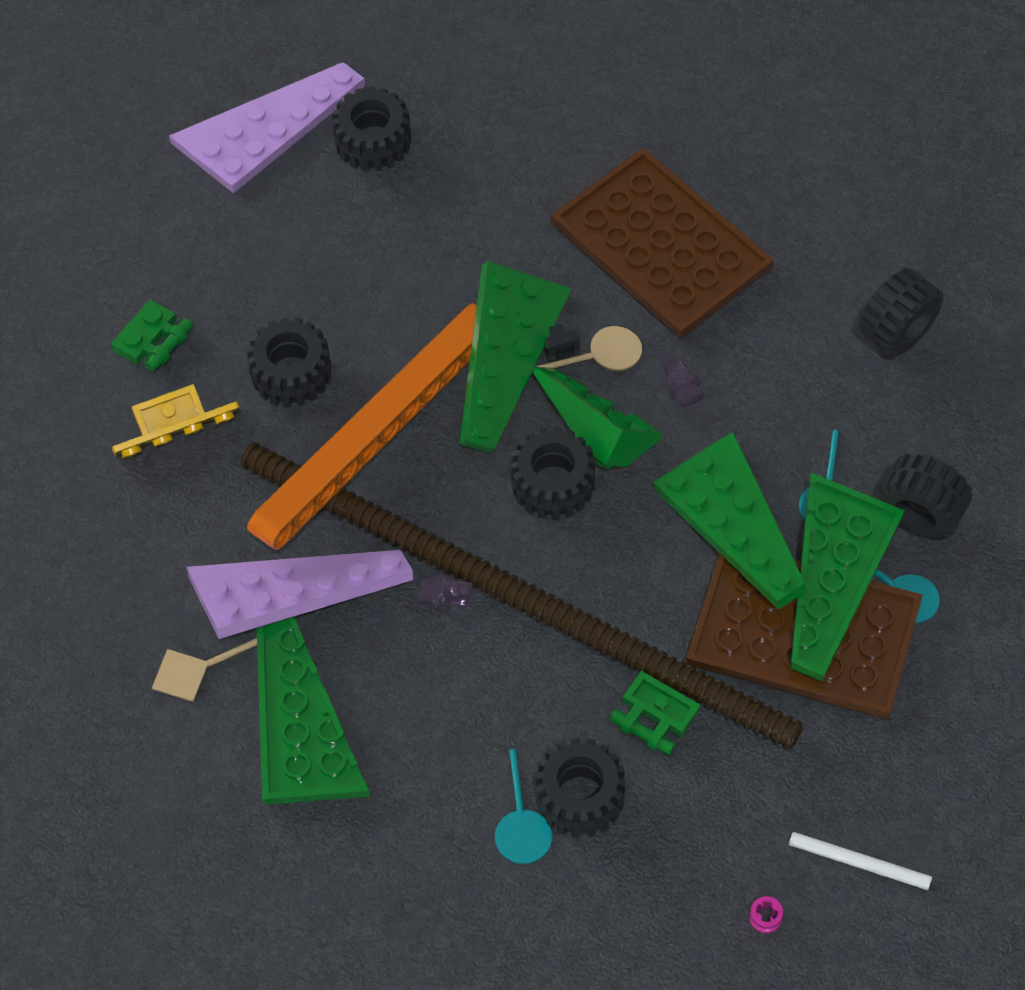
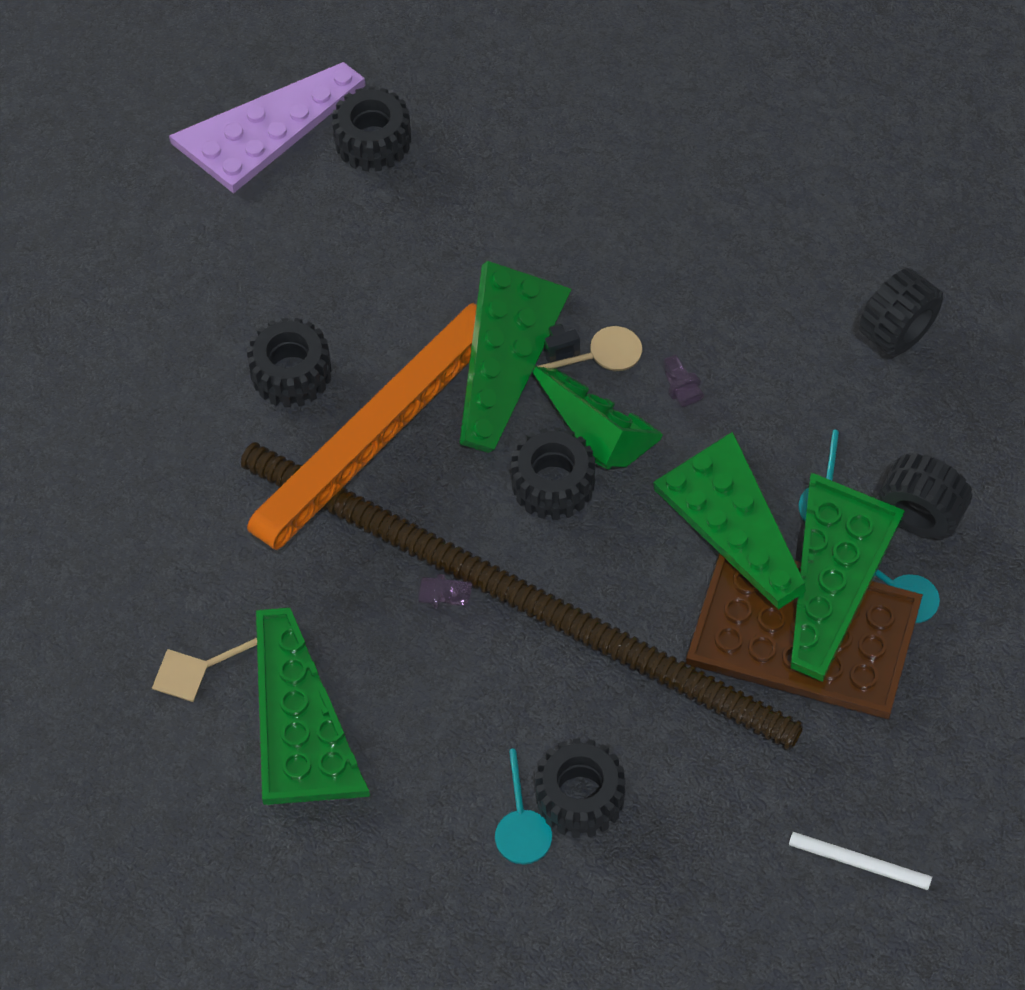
green plate [111,299,193,372] -> none
yellow bracket [112,384,239,458] -> none
lavender wing [187,550,413,639] -> none
reddish brown plate [551,147,774,339] -> none
green plate [609,671,701,756] -> none
dark pink bush [750,896,783,934] -> none

